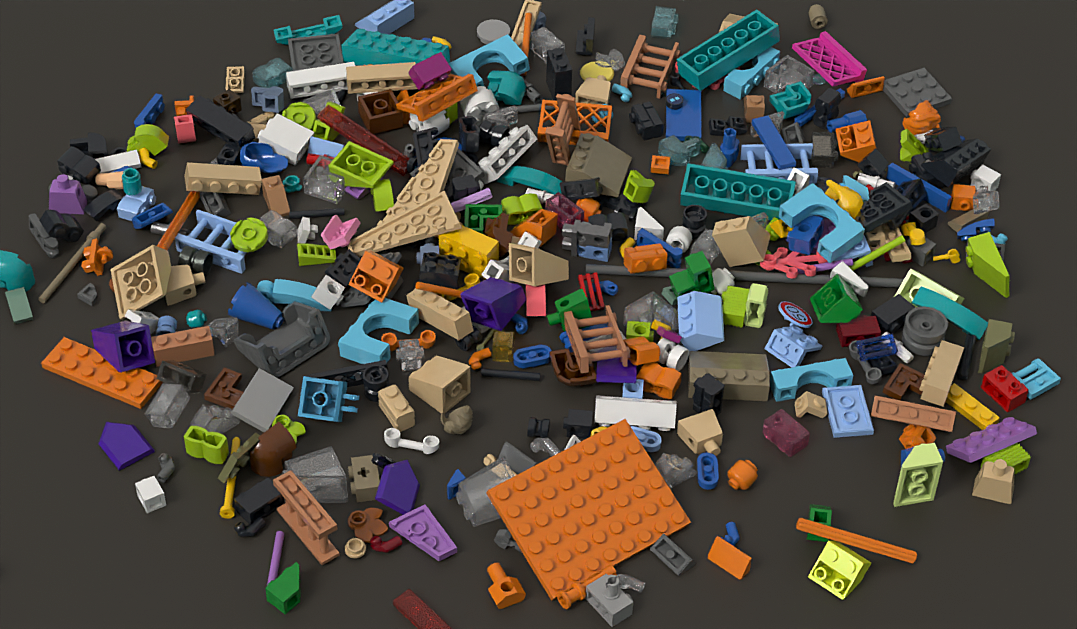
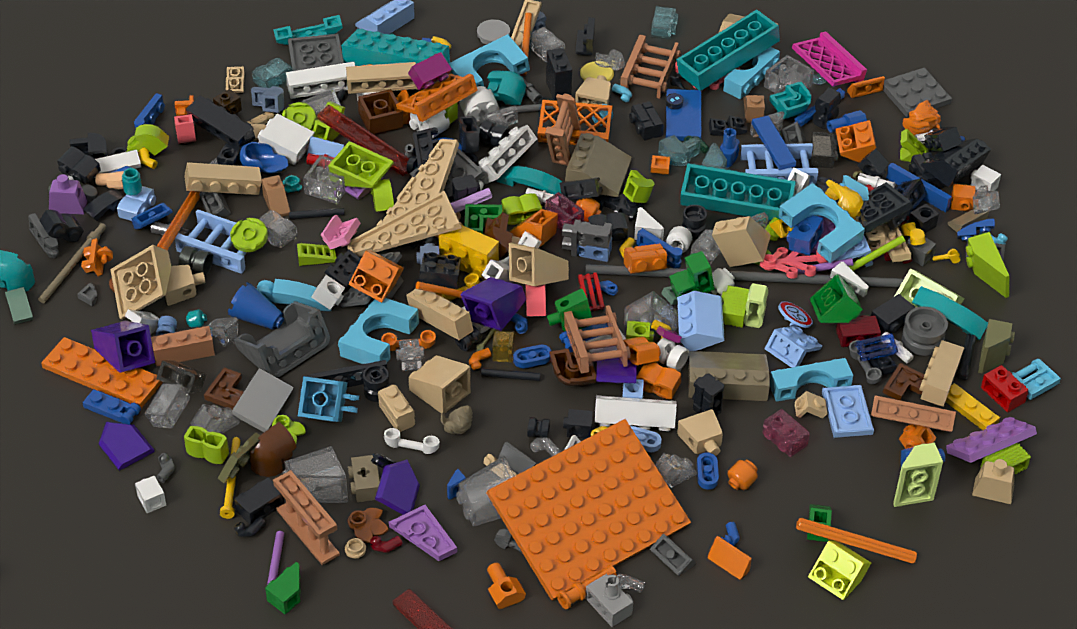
white tile [297,217,318,243] -> none
dark tan brick [808,4,828,29] -> none
none -> blue plate [83,389,141,424]

